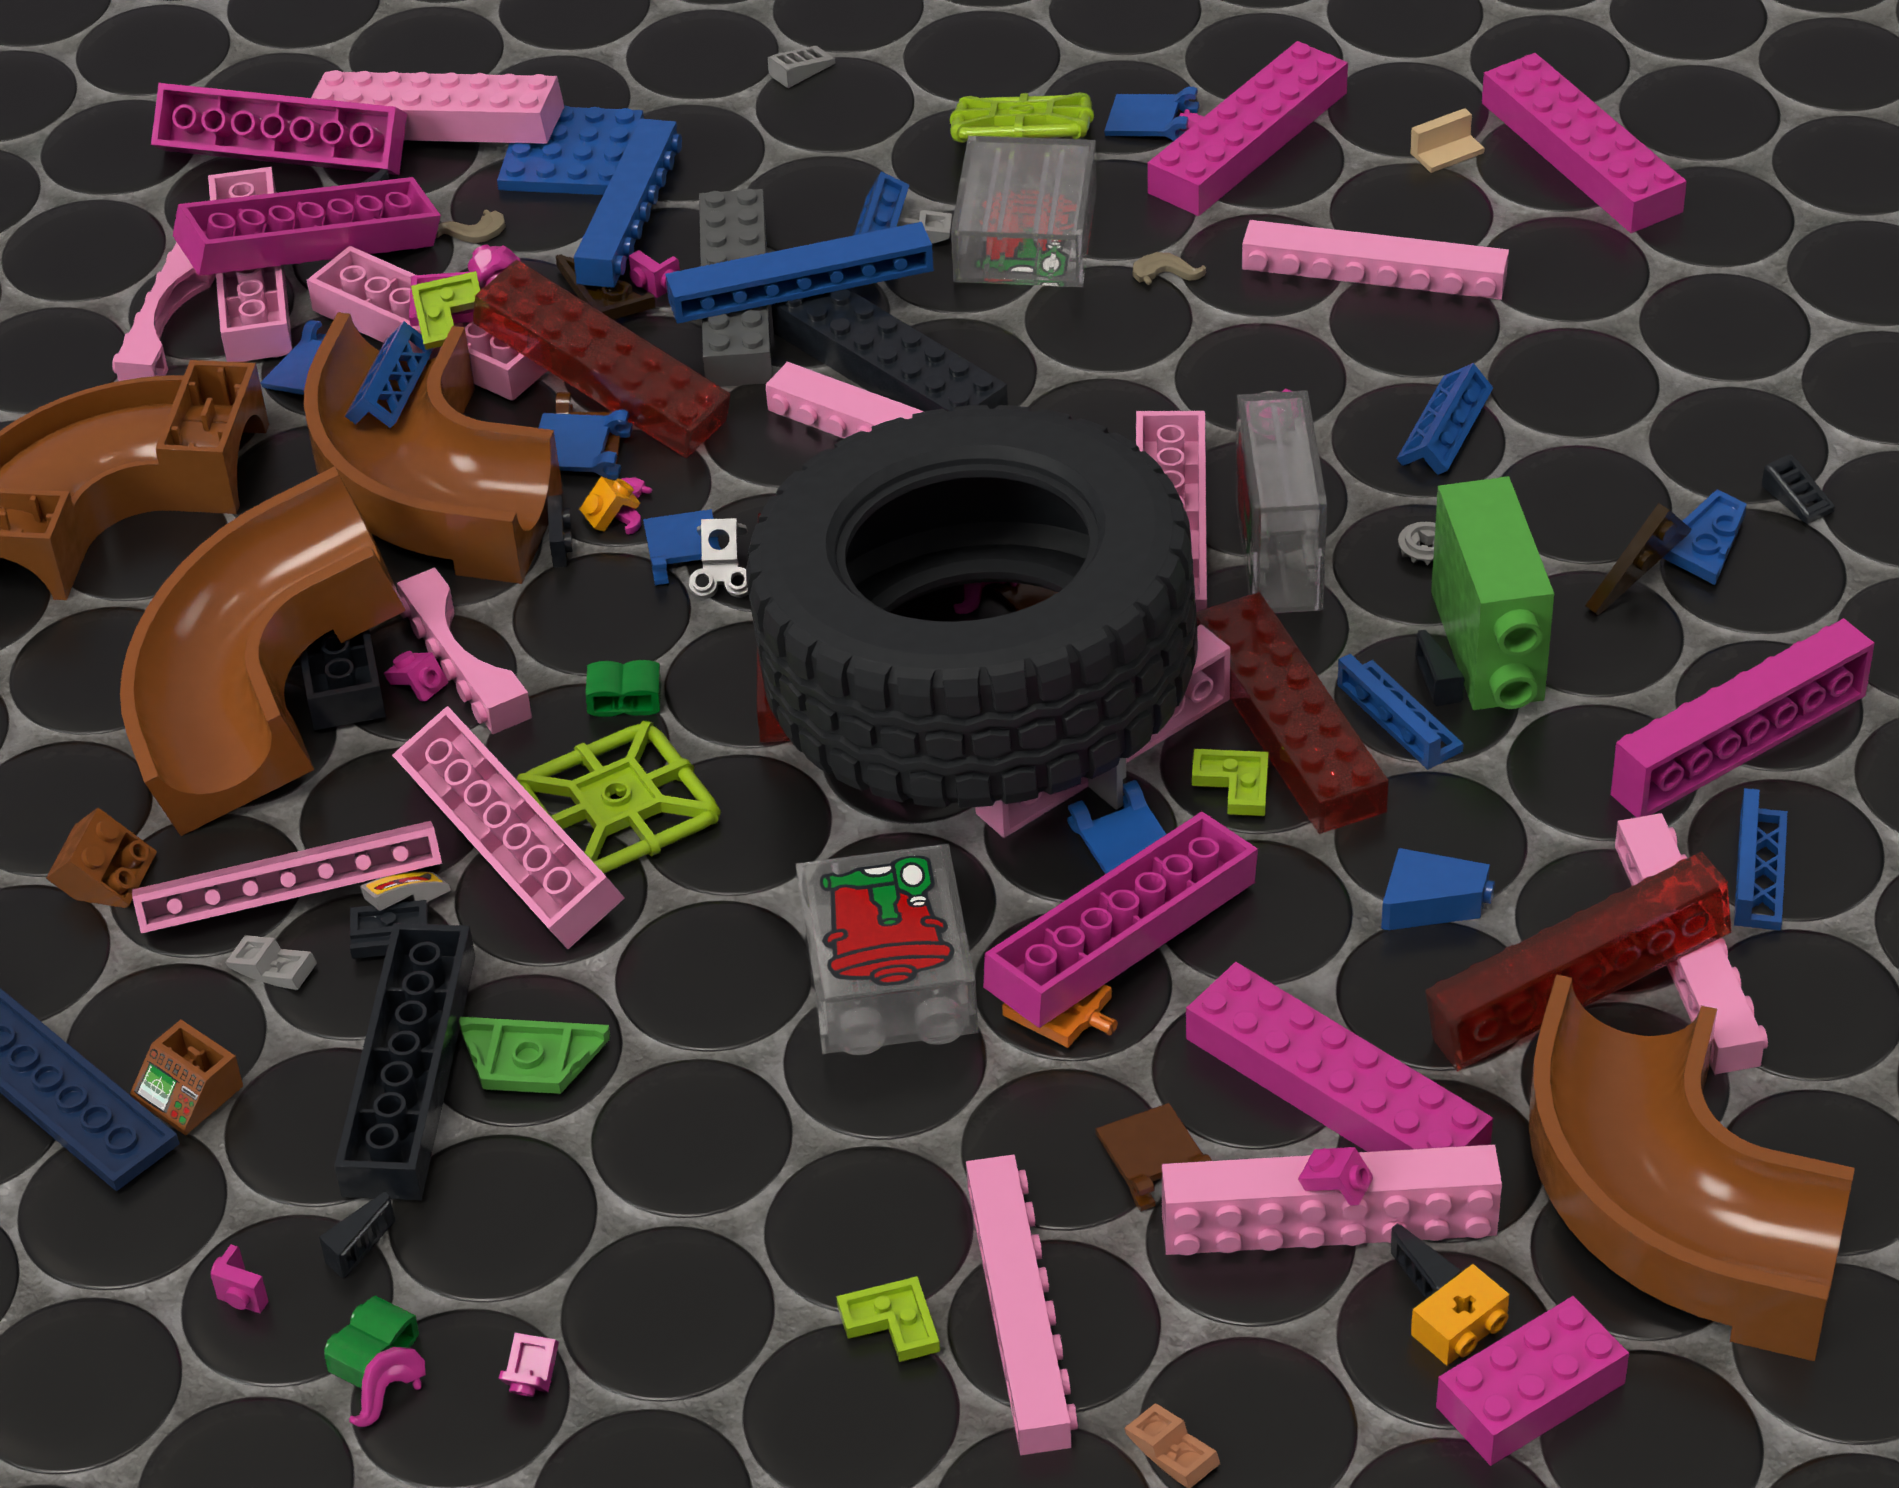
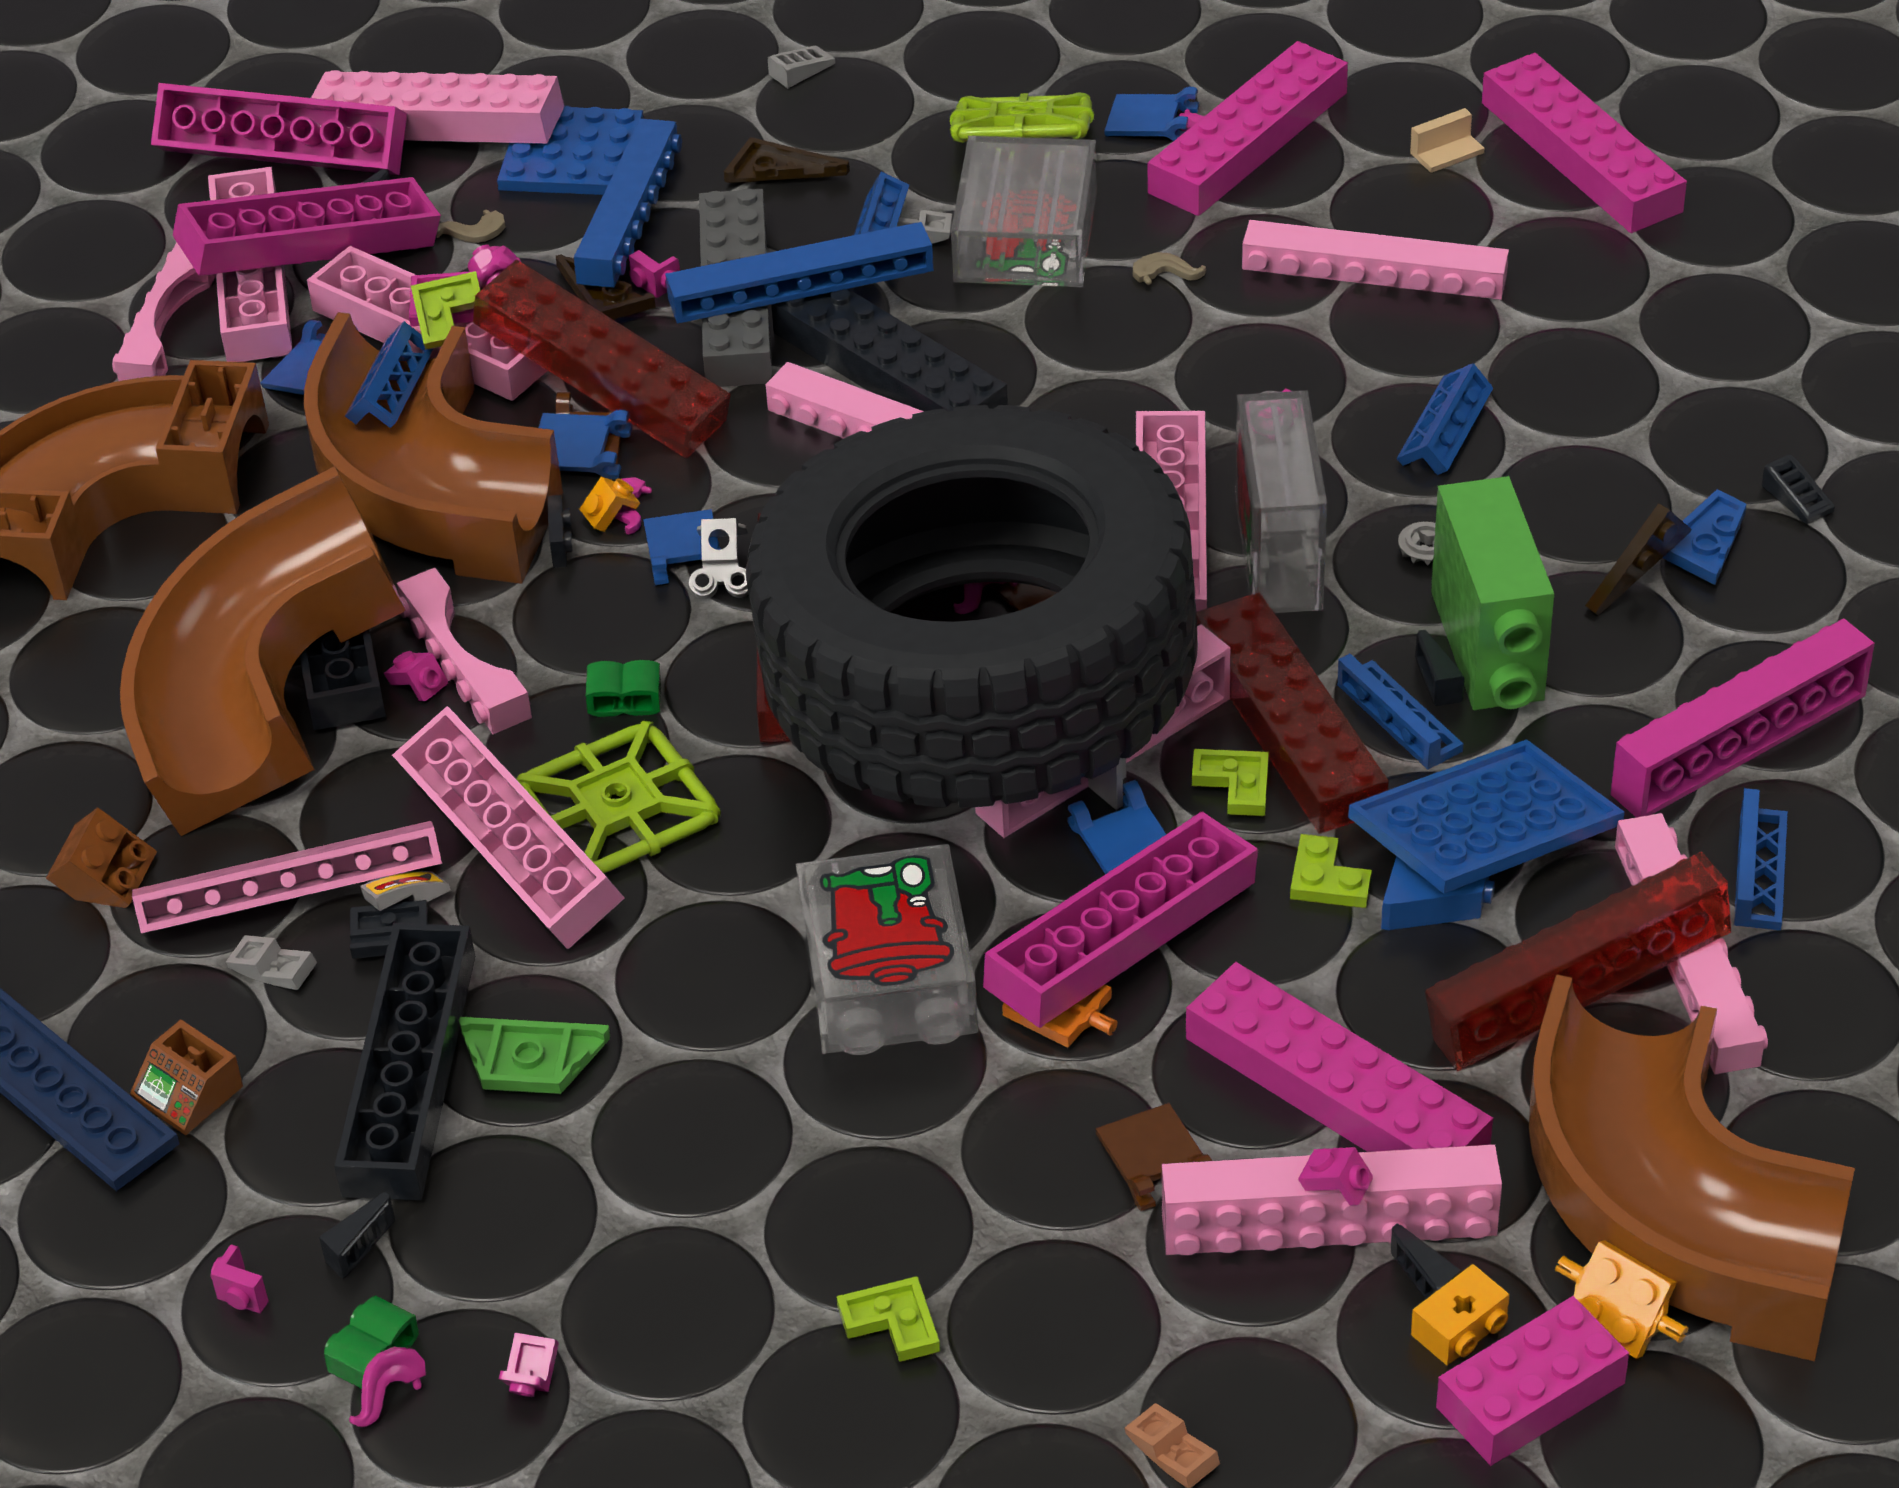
bright pink brick [966,1154,1078,1456] -> none
none -> dark brown wing [724,137,850,183]
none -> lime plate [1290,834,1372,908]
none -> blue plate [1348,739,1625,894]
none -> light orange plate [1555,1240,1688,1359]

